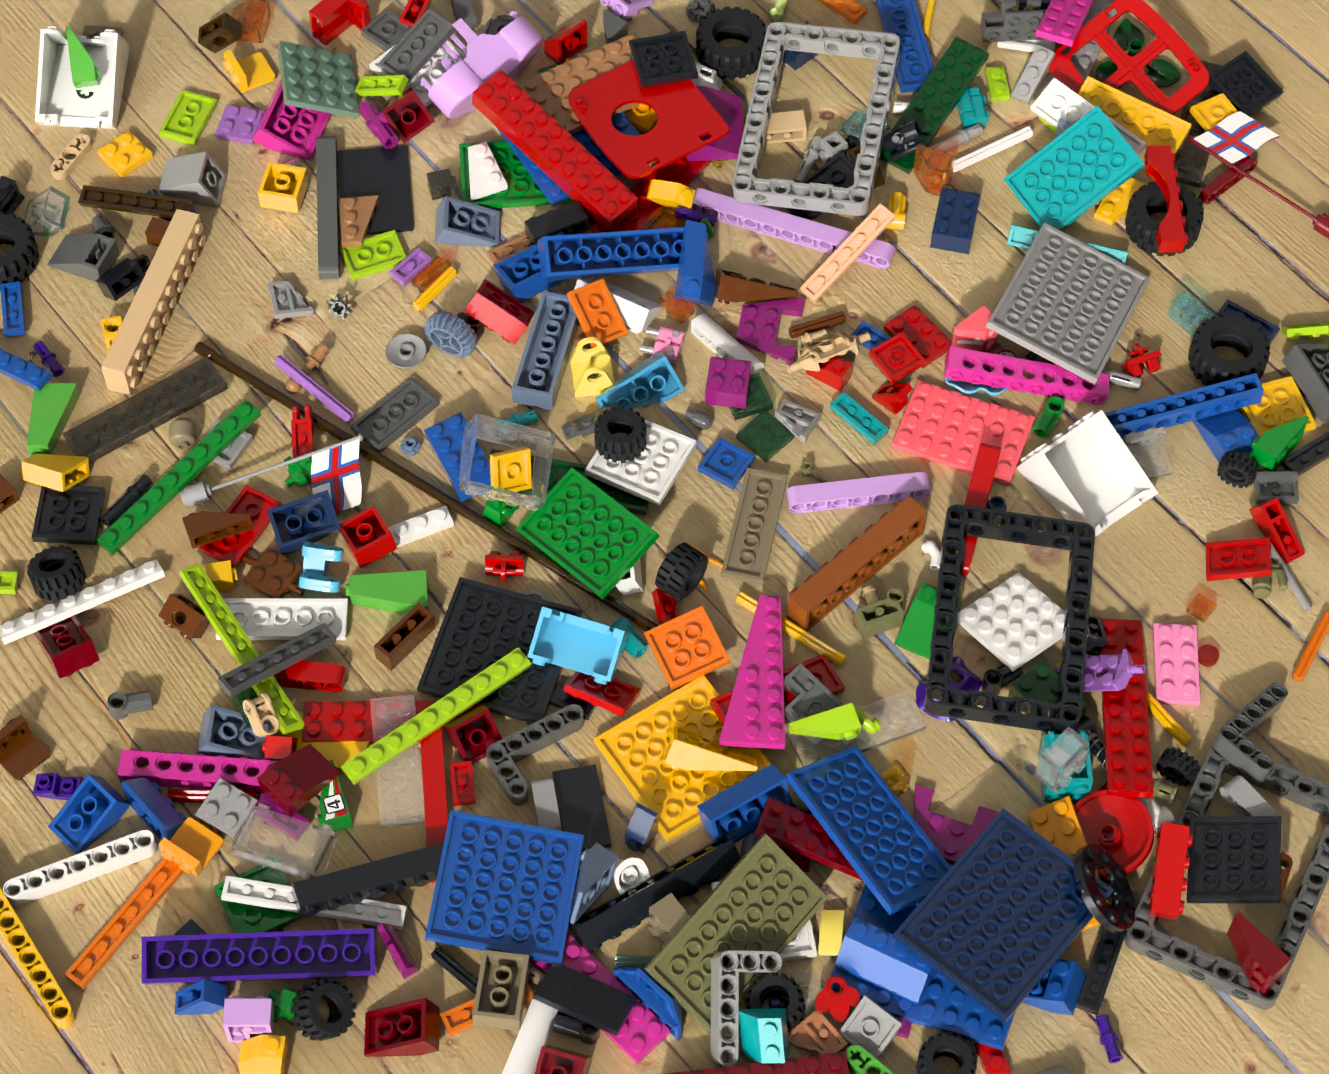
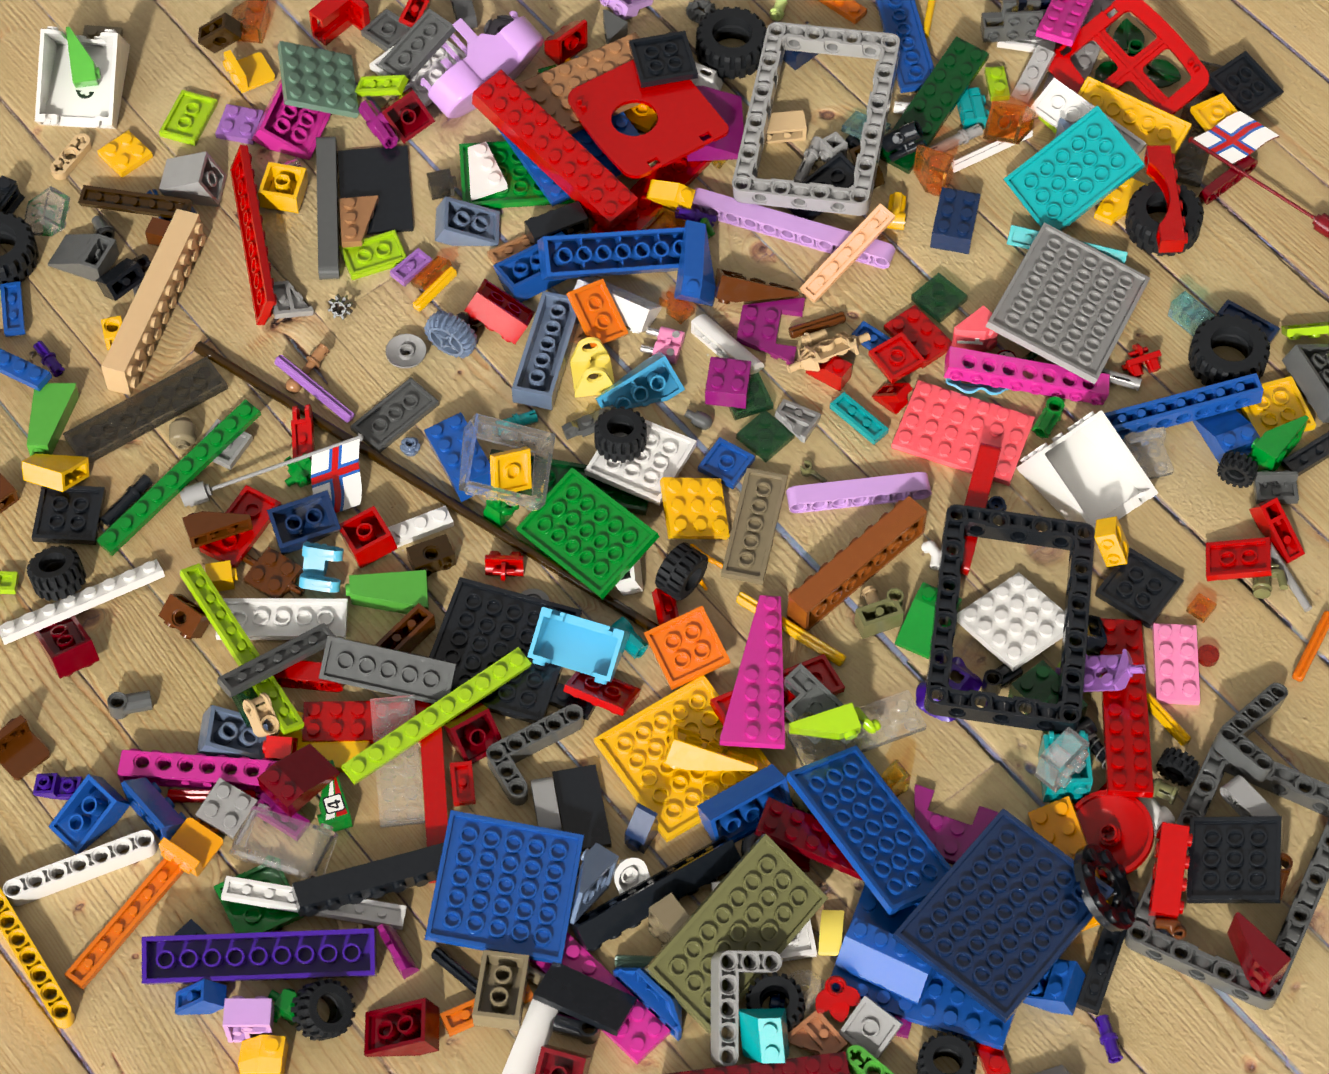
none -> red plate [230,145,277,326]
none -> plate [319,635,457,704]
none -> dark brown brick [406,534,456,577]
none -> yellow plate [660,477,730,540]
none -> clear green plate [911,273,968,323]
none -> clear orange slope [983,101,1036,145]
none -> yellow brick [1094,516,1129,567]
none -> black plate [1095,548,1184,629]
none -> reddish brown arm [1155,917,1187,940]

